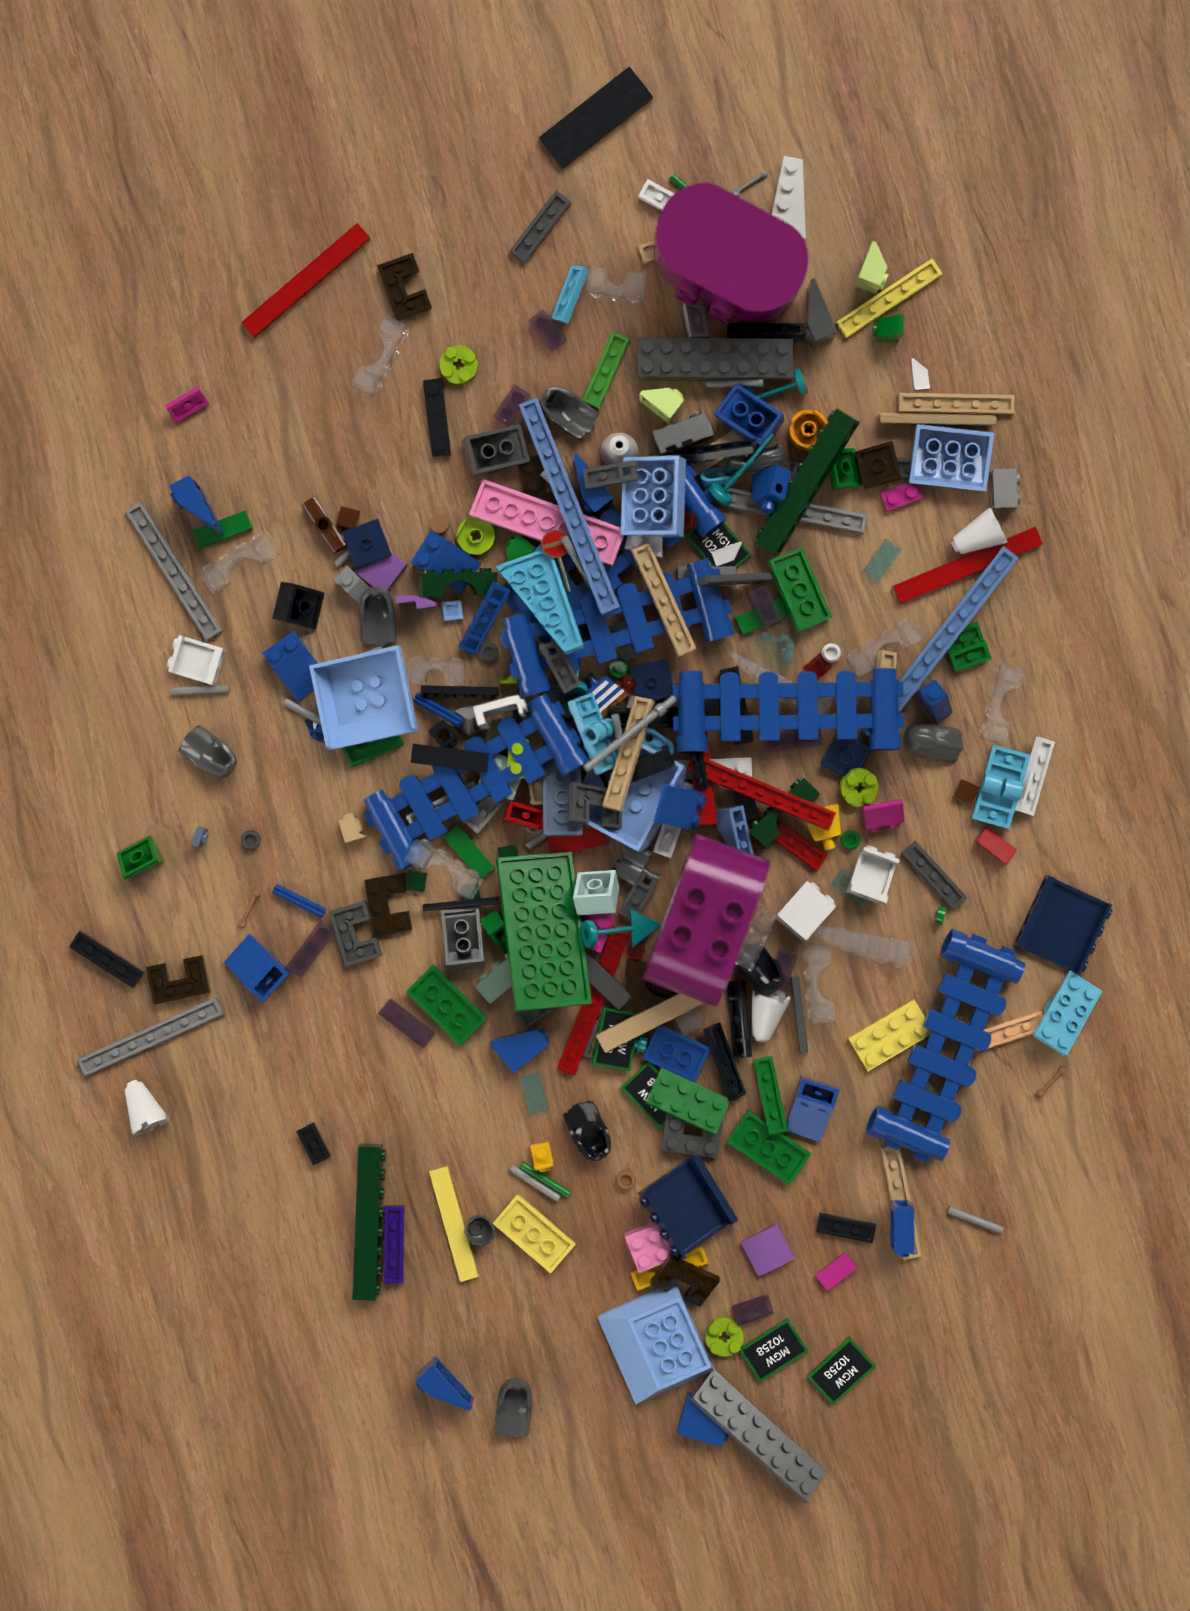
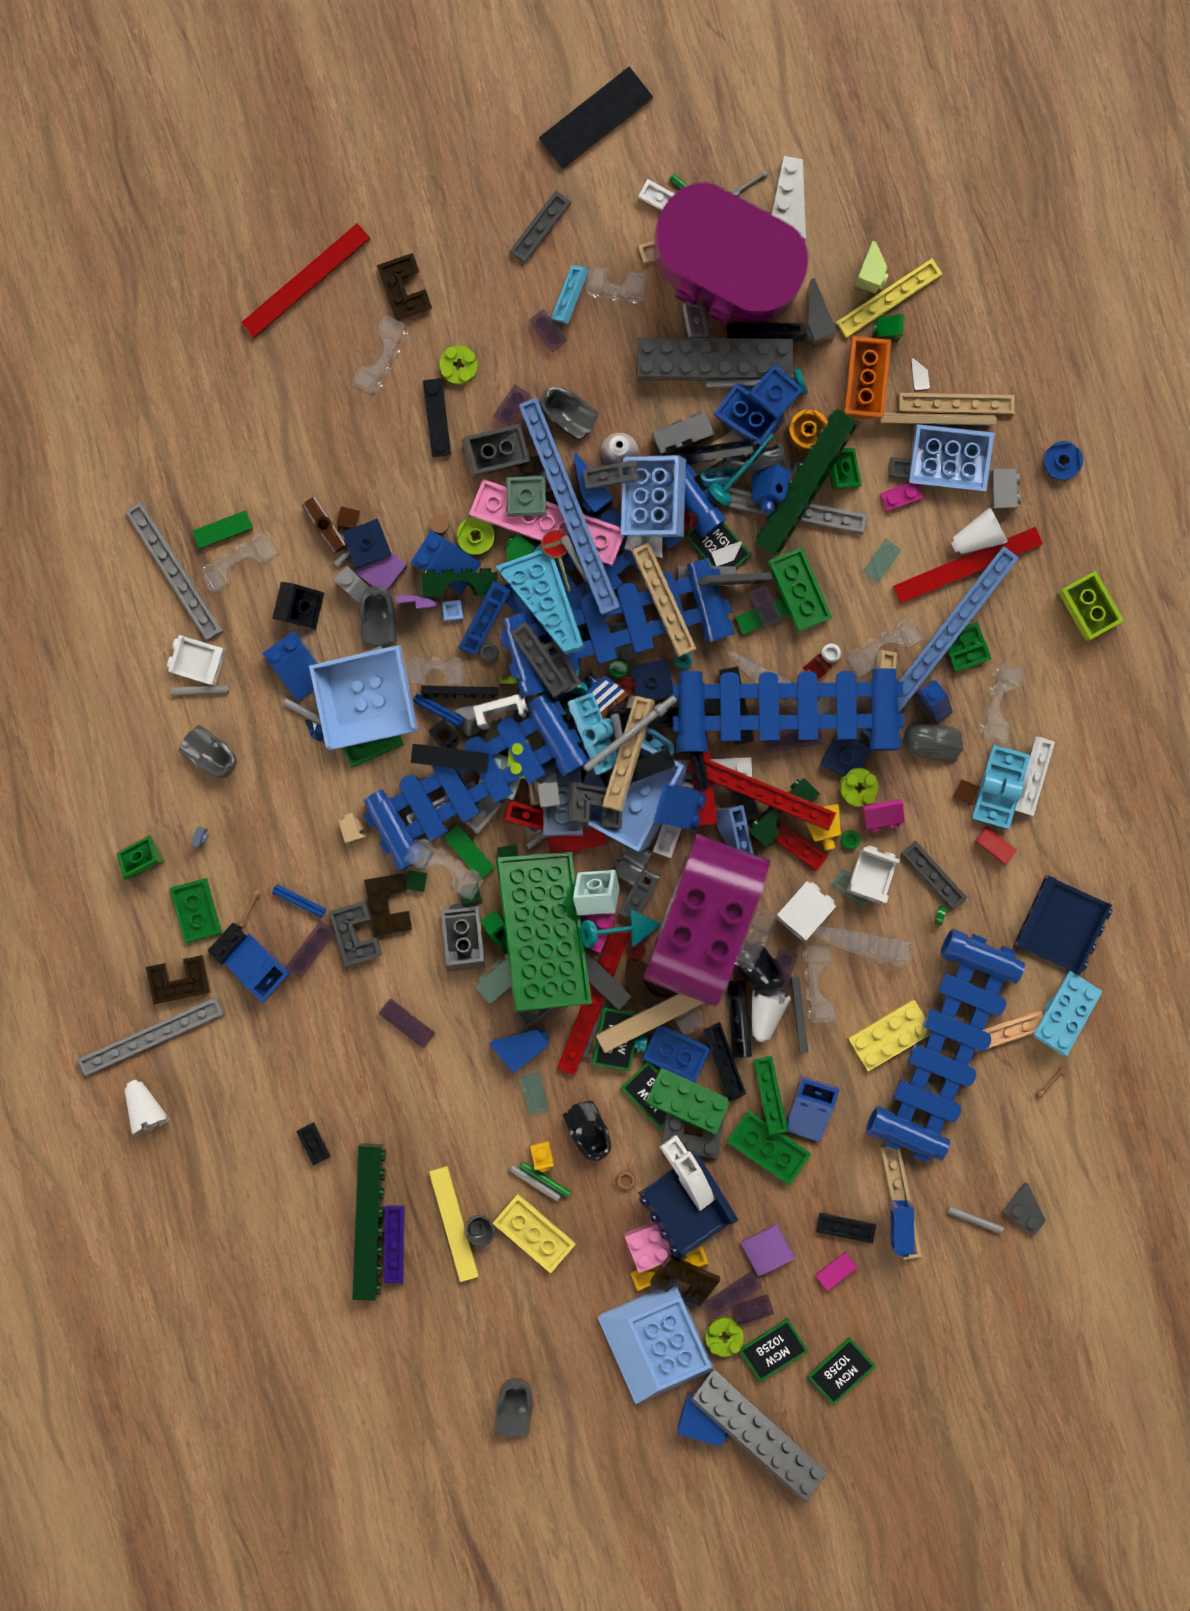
black plate [69,931,145,988] -> none
dark pink plate [165,386,209,423] -> none
blue slope [169,475,225,536] -> none
dark grey tile [241,830,261,850] -> none
green plate [406,964,487,1046] -> none
blue slope [415,1356,474,1411] -> none
black bar [423,897,500,912] -> none
bright green tile [582,331,630,410] -> none
yellowish green slope [639,388,684,424] -> none
clear light blue bracket [755,633,794,664] -> none
dark brown plate [855,441,902,490] -> none
none -> green tile [169,878,222,943]
none -> black plate [207,923,248,964]
none -> sand green tile [507,475,547,517]
none -> dark grey tile [510,622,571,698]
none -> light grey panel [538,782,560,808]
none -> white slope [660,1135,715,1211]
none -> teal plate [674,653,693,670]
none -> plate [704,1271,763,1319]
none -> blue plate [749,364,803,420]
none -> orange slope [843,336,892,419]
none -> dark grey wing [1003,1182,1046,1235]
none -> blue plate [1043,441,1083,481]
none -> lime brick [1057,570,1124,641]

